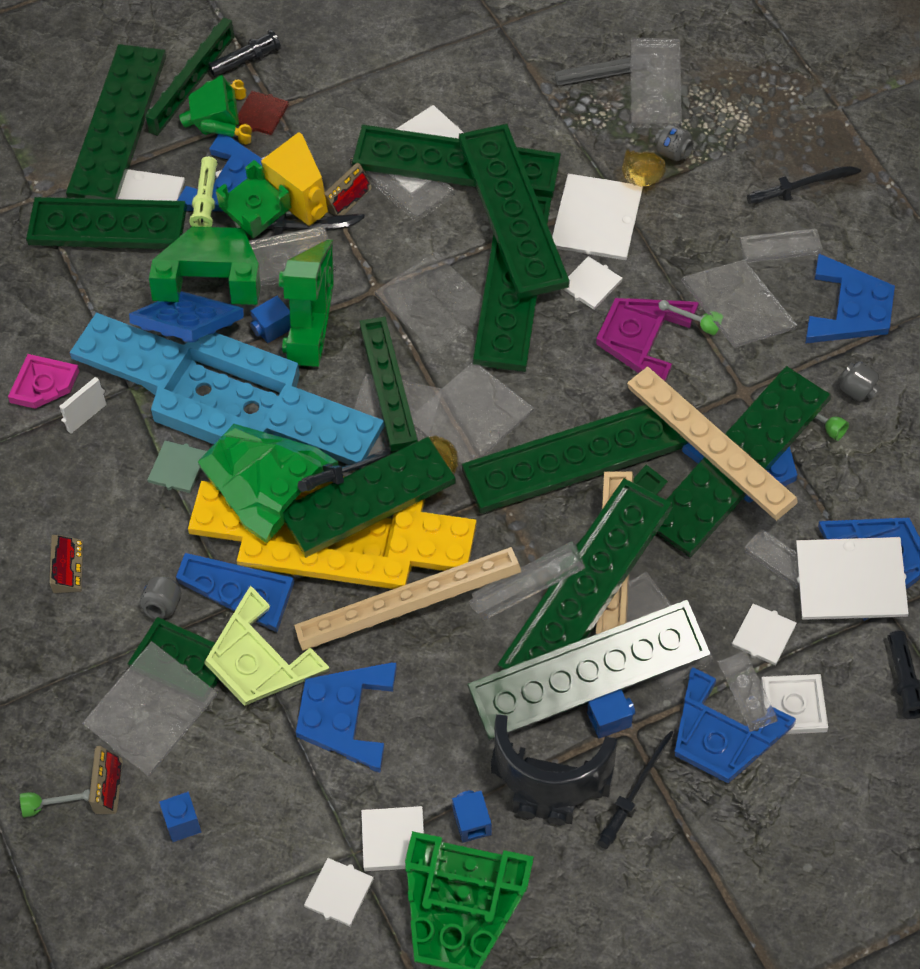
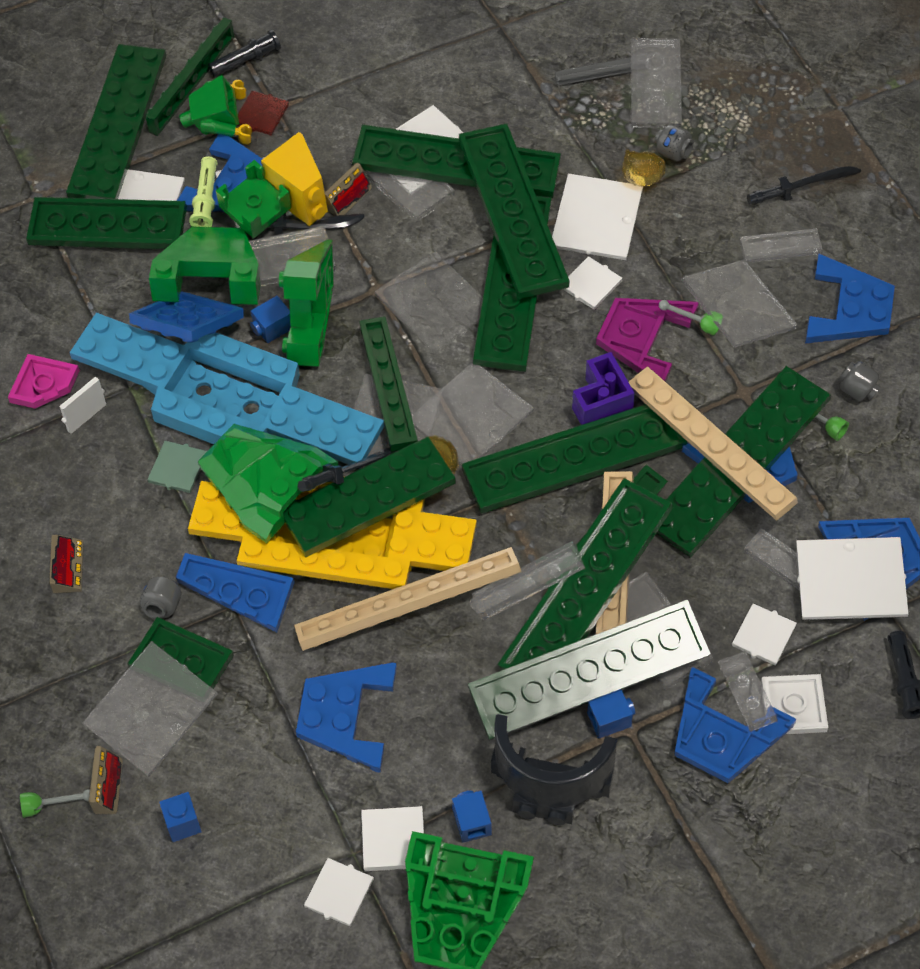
yellowish green wing [205,585,330,706] -> none
black sword [597,731,673,849] -> none
none -> dark purple brick [572,352,635,425]

